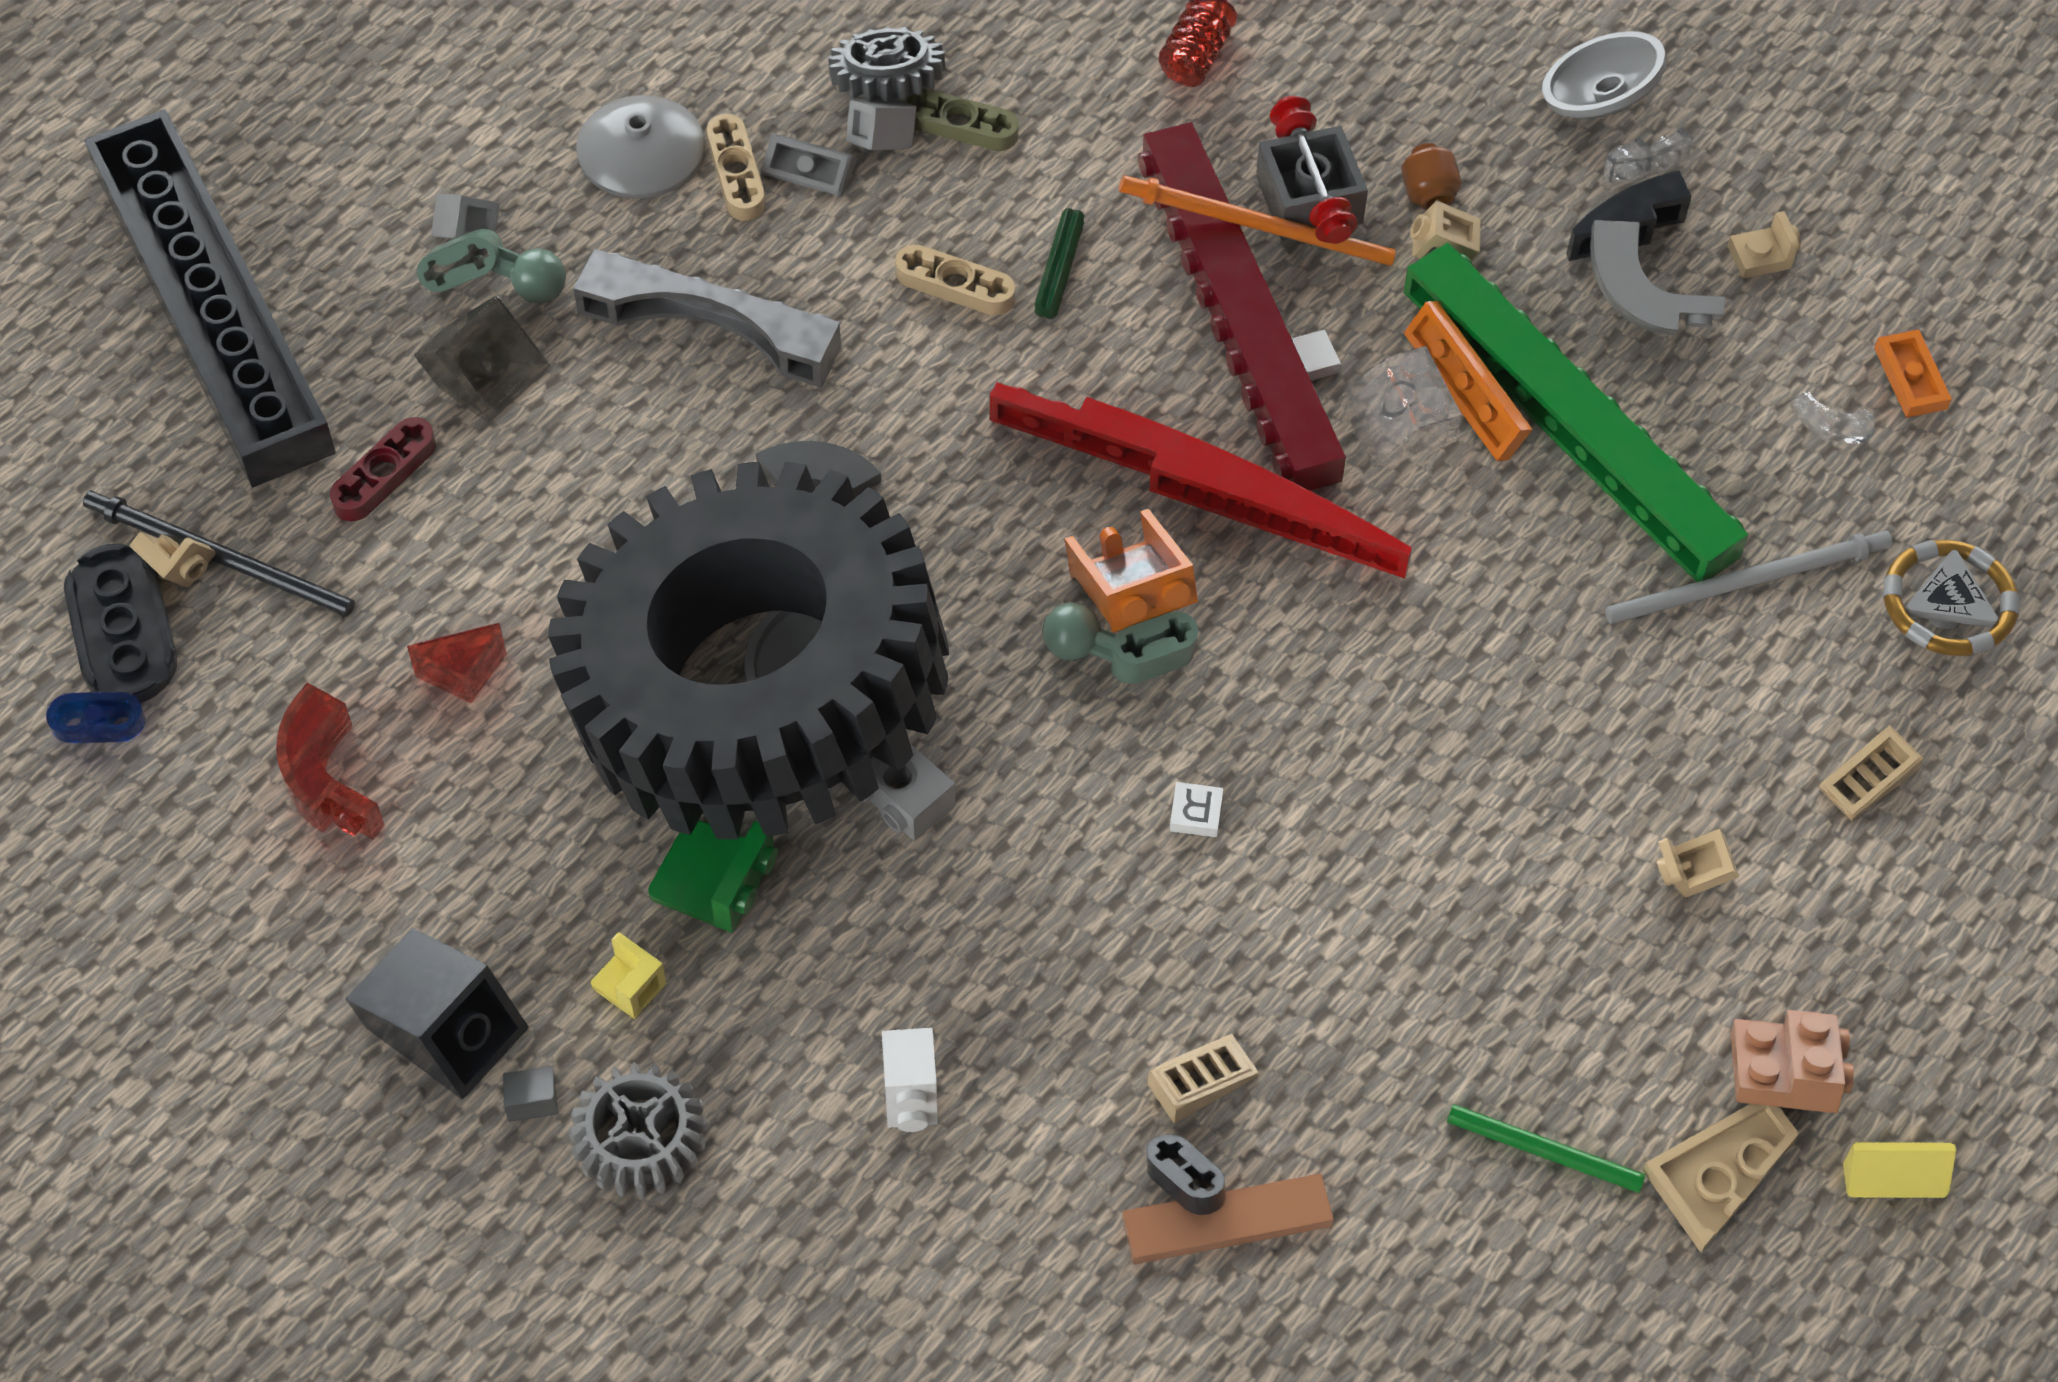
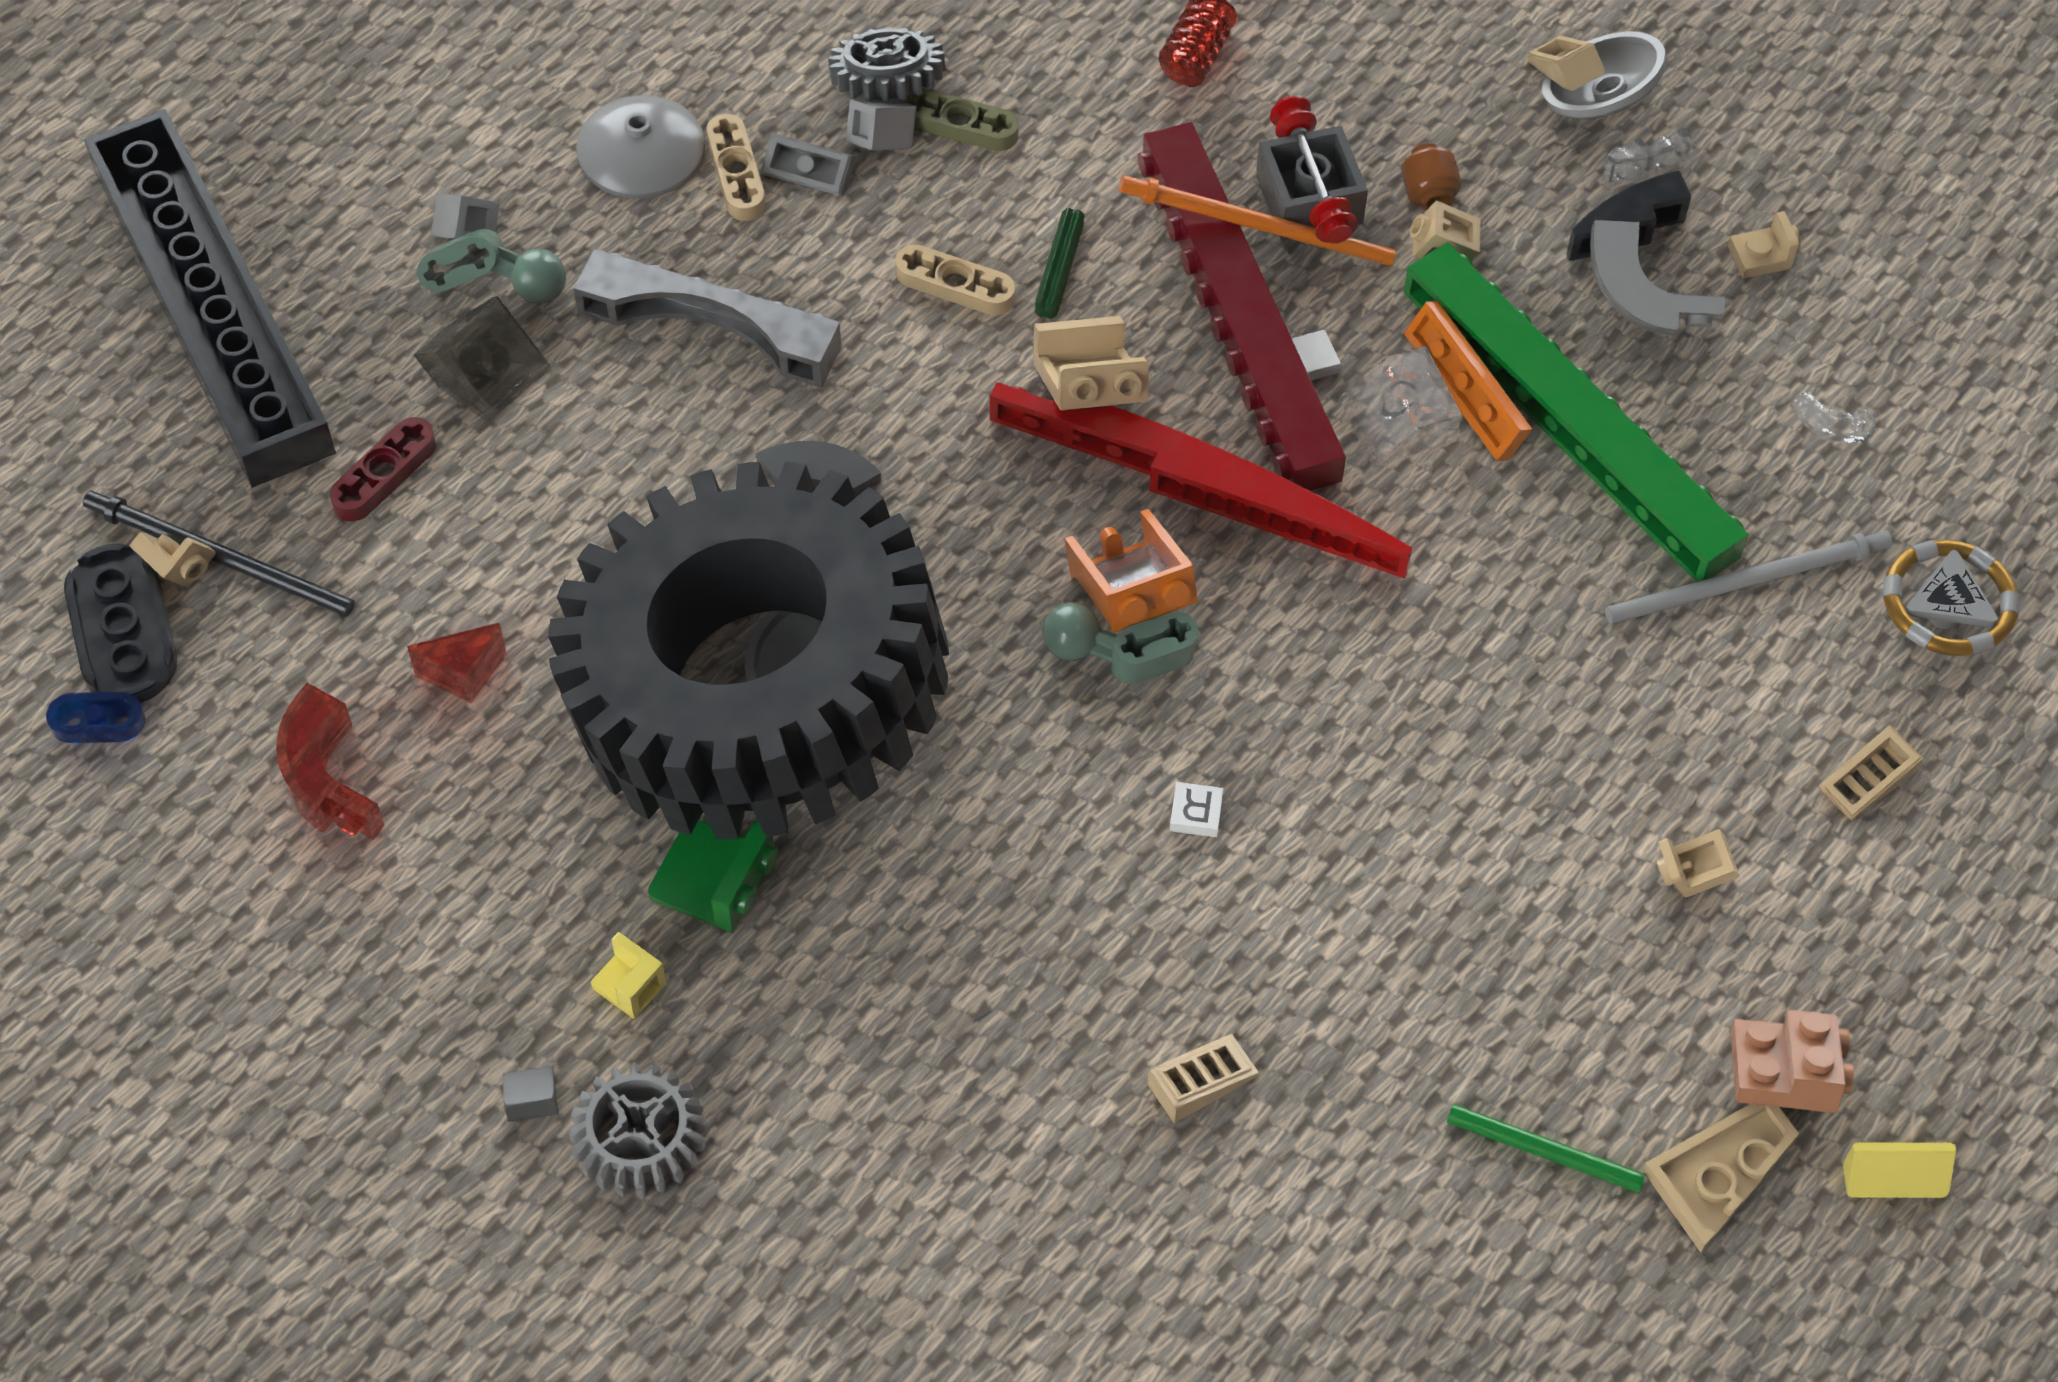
black slope [345,928,529,1099] -> none
light grey brick [854,744,956,841] -> none
white brick [882,1028,938,1132] -> none
nougat tile [1122,1173,1334,1265] -> none
black beam [1146,1134,1226,1215] -> none
orange plate [1874,329,1952,418] -> none
none -> tan panel [1034,316,1149,410]
none -> tan slope [1526,35,1604,91]

